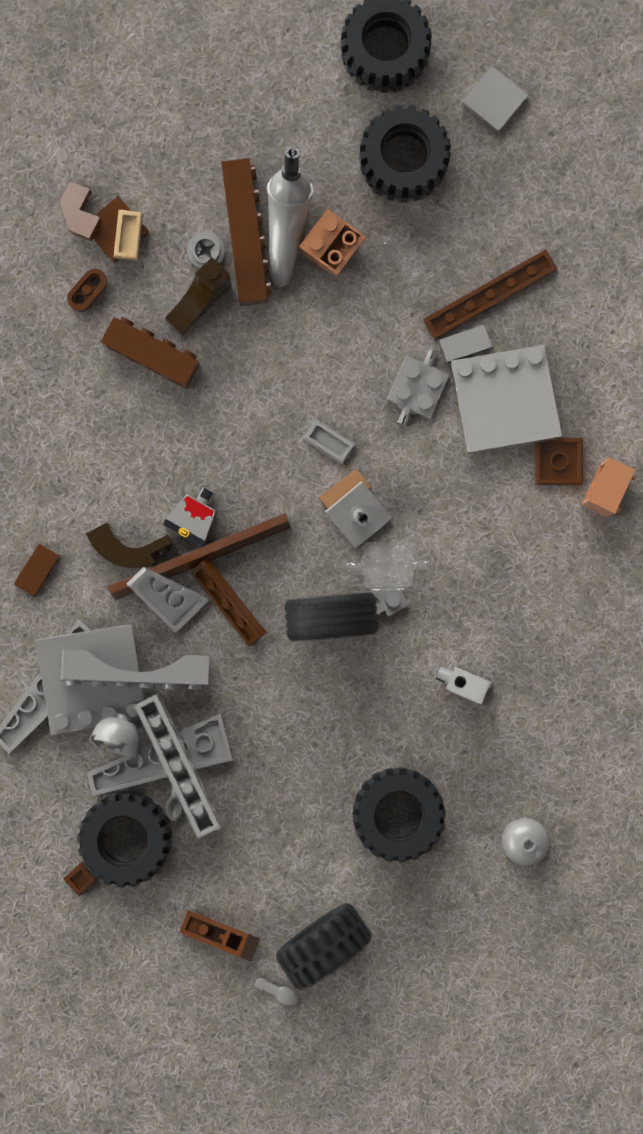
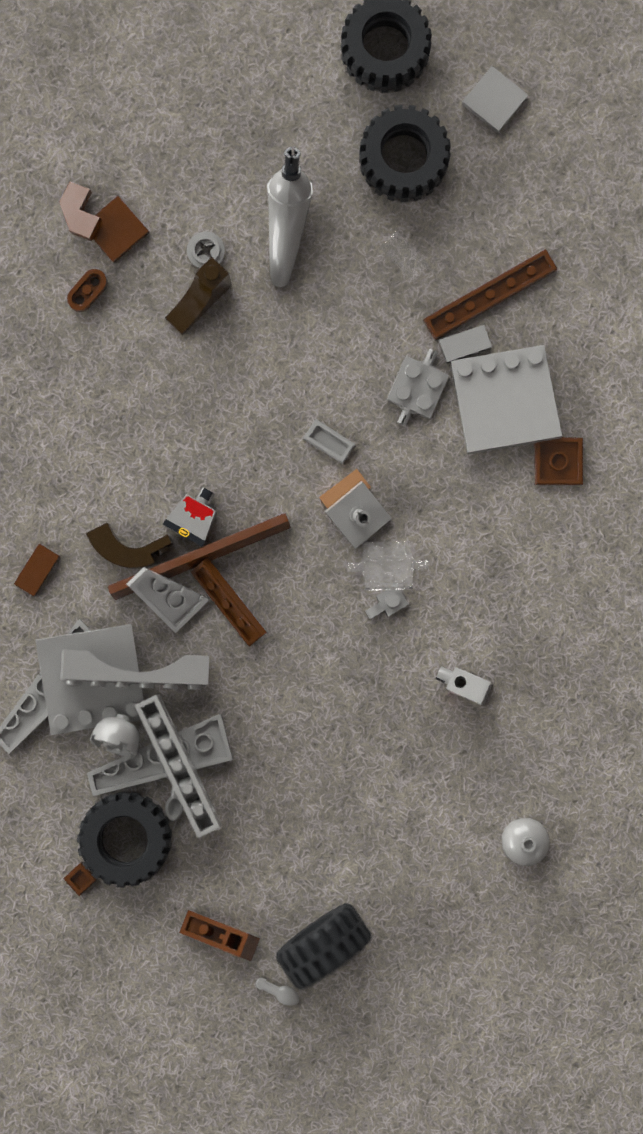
reddish brown brick [101,317,200,389] -> none
tan tile [114,210,143,261] -> none
reddish brown brick [221,158,272,306] -> none
black tyre [284,592,379,642] -> none
nougat slope [299,209,366,276] -> none
black tyre [353,767,446,863] -> none
nougat container [581,458,637,517] -> none

